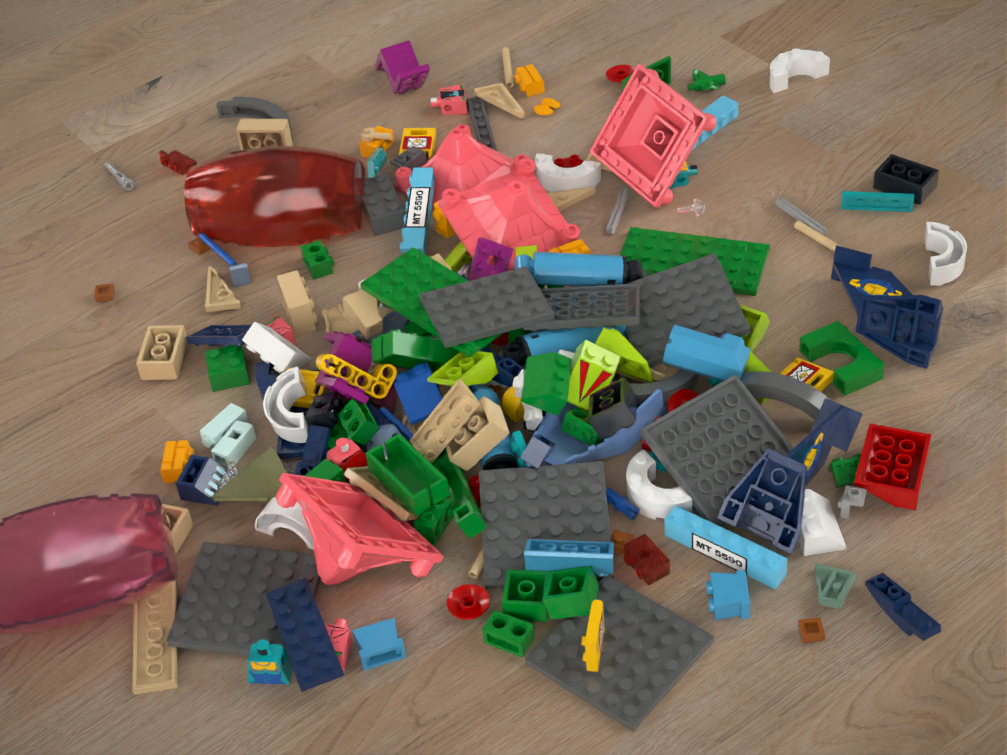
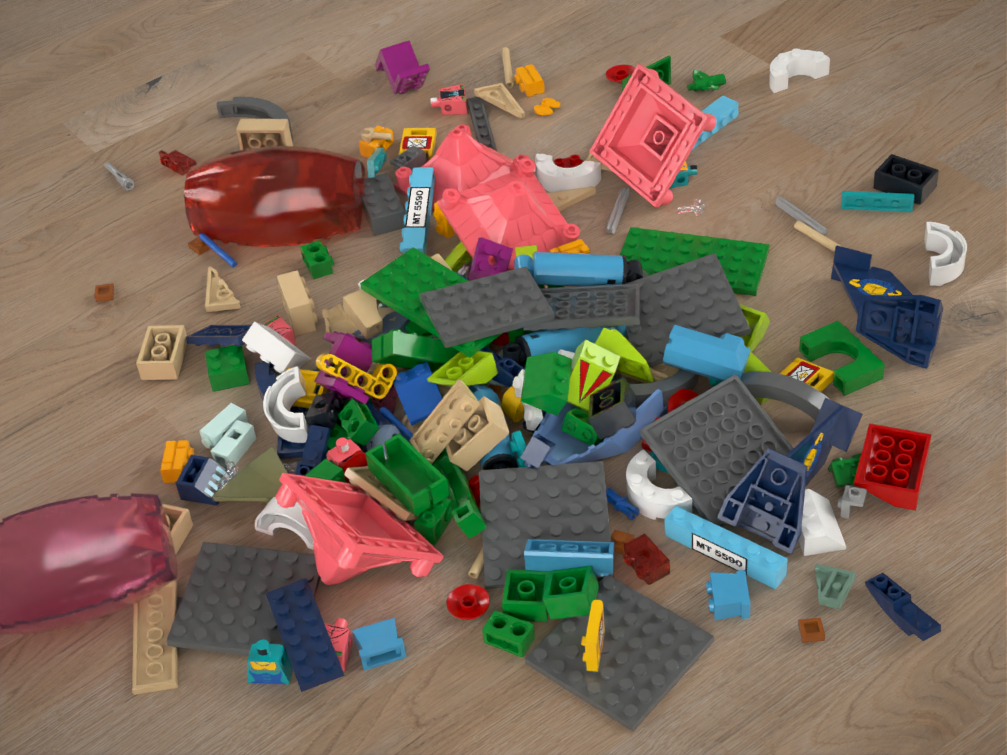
sand blue slope [229,262,251,287] -> none

